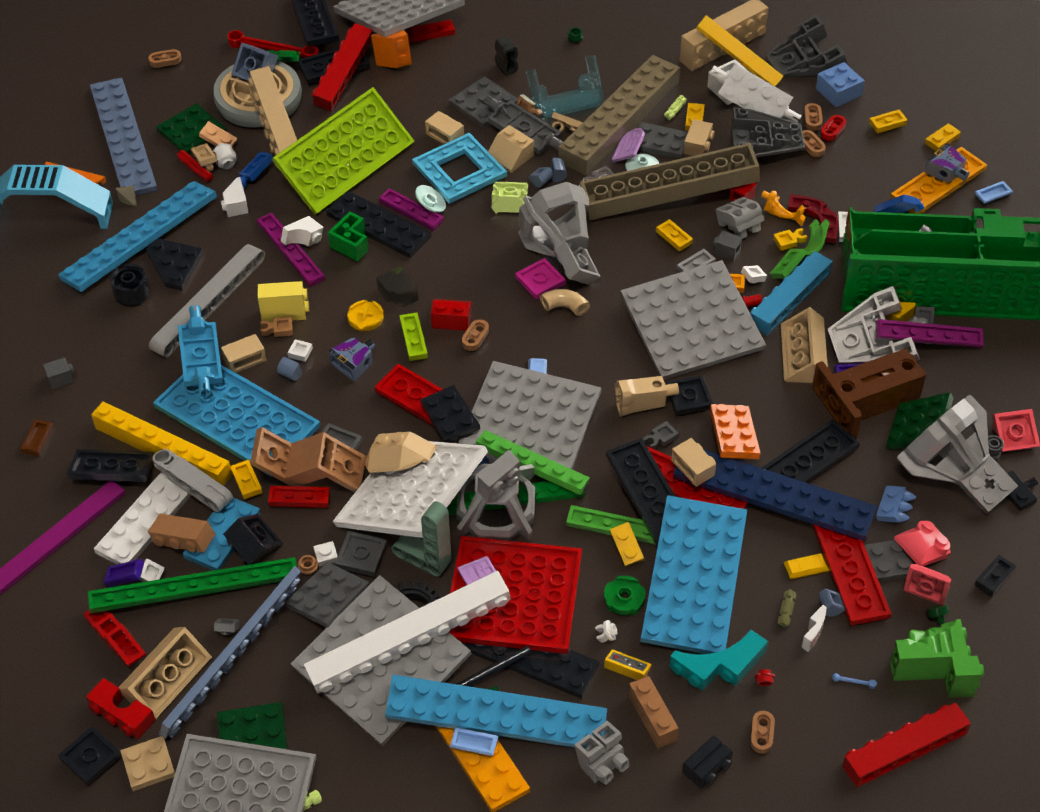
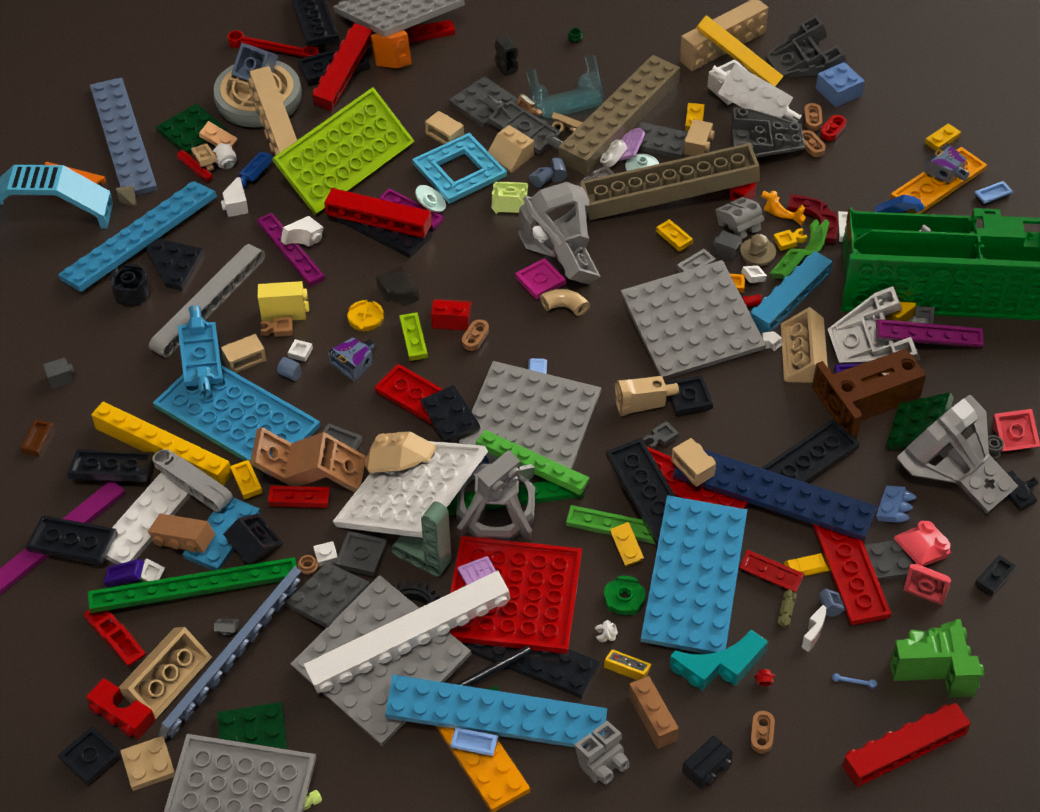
medium nougat plate [148,49,182,68] -> none
green plate [267,50,300,62] -> none
green brick [328,212,369,262] -> none
yellowish green axle [664,95,687,120] -> none
orange plate [710,404,761,459] -> none
yellow plate [869,109,908,133] -> none
dark green tile [927,604,950,624] -> none
none -> black tile [25,515,118,566]
none -> red brick [324,188,432,238]
none -> white plate [600,140,627,168]
none -> red plate [739,549,805,593]
none -> dark tan plate [740,234,776,266]
none -> white piece [762,331,783,351]

